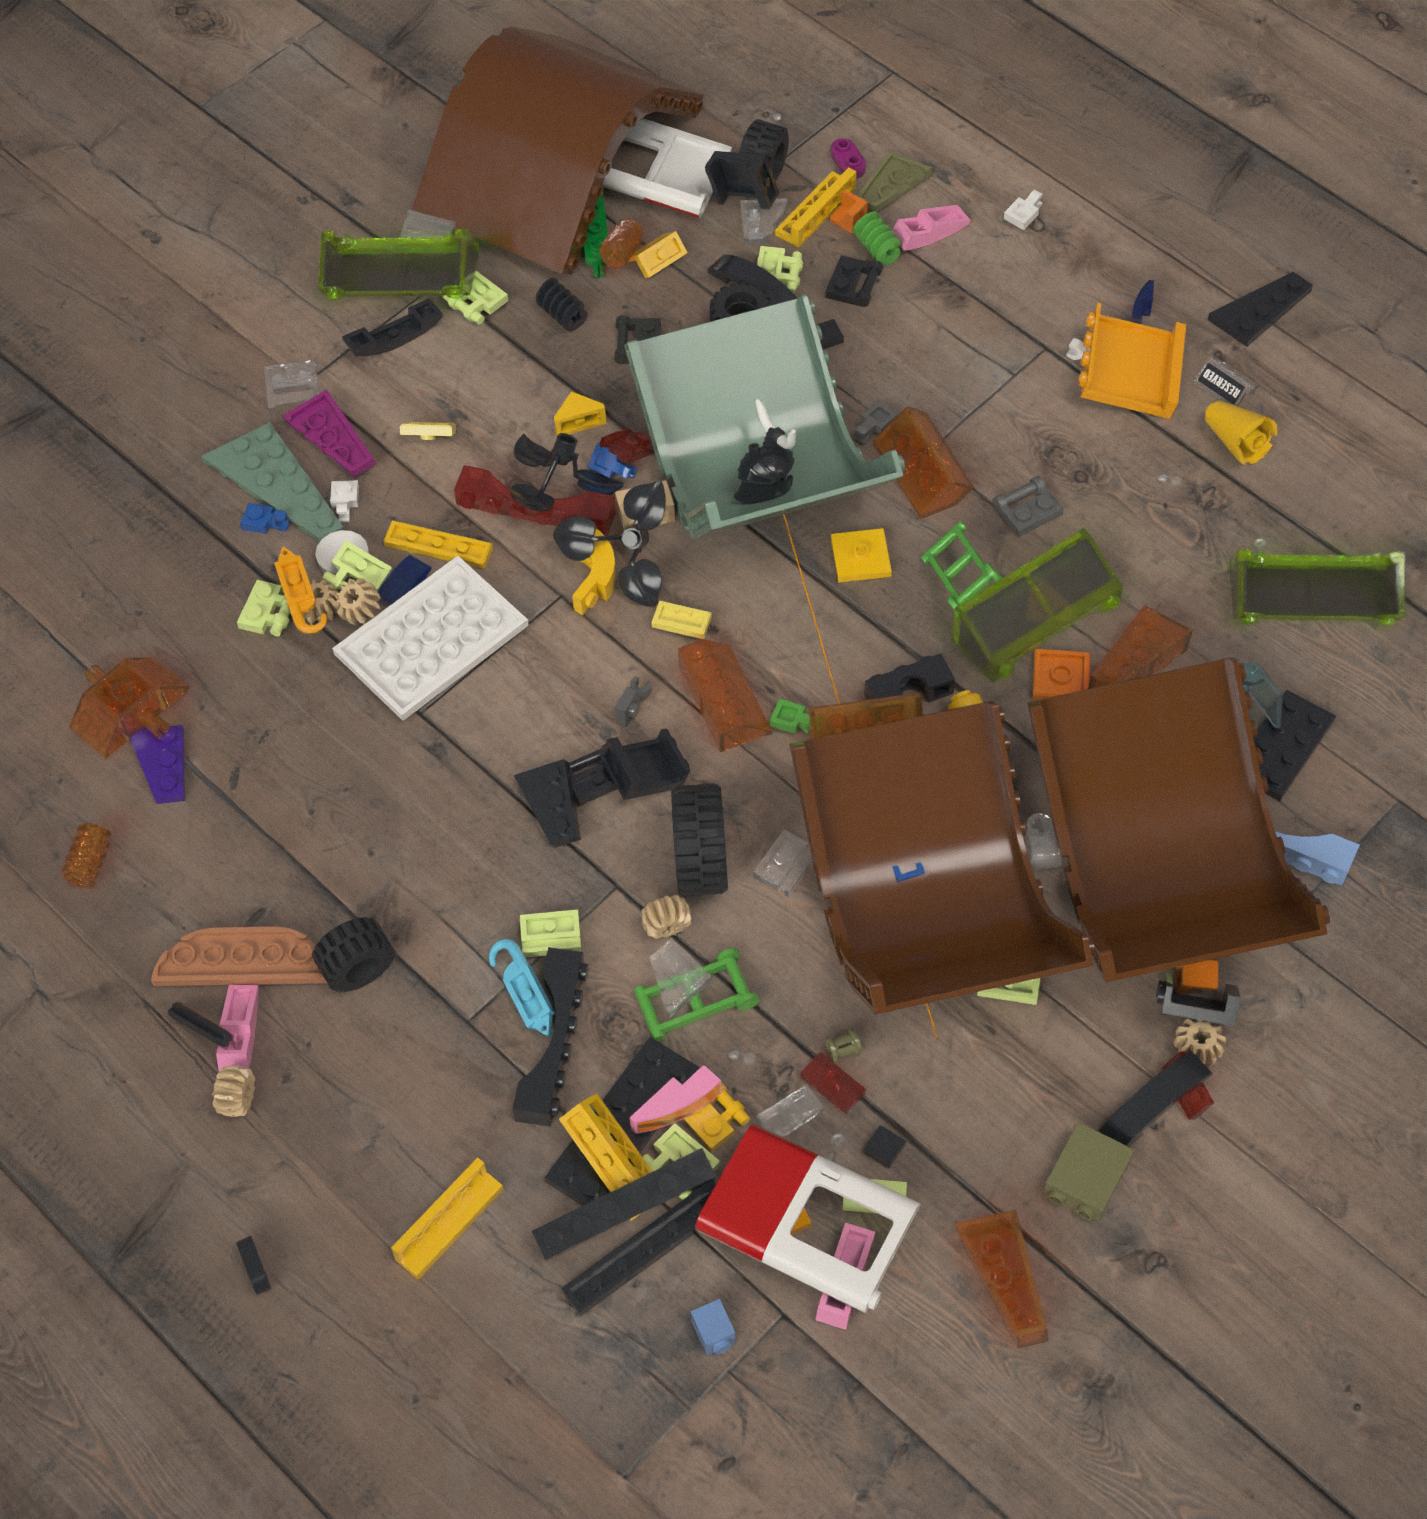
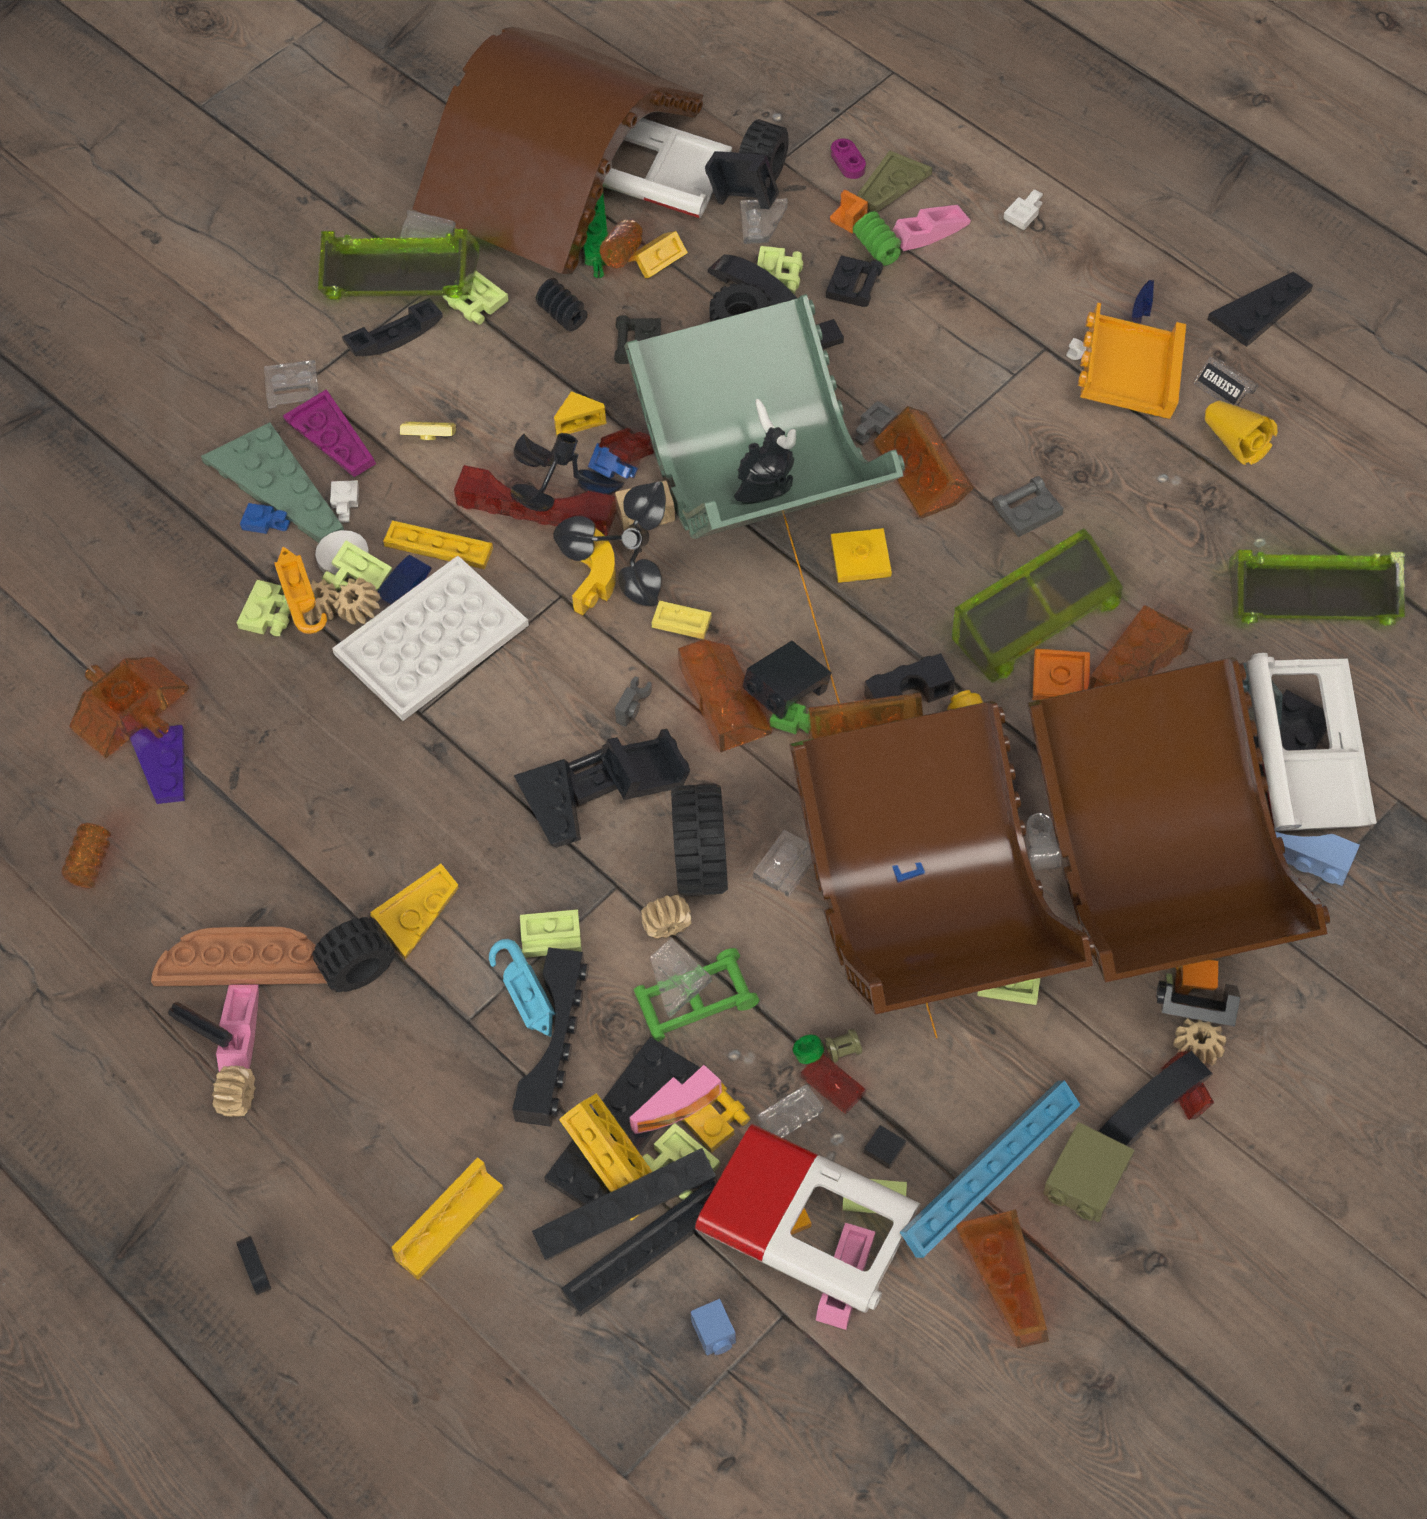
yellow fence [775,167,856,248] -> none
bright green piece [921,521,1002,615] -> none
none -> yellow wing [370,864,458,960]
none -> black panel [742,640,832,719]
none -> green tile [793,1034,824,1064]
none -> dark azure plate [900,1080,1080,1258]
none -> white piece [1246,653,1376,831]

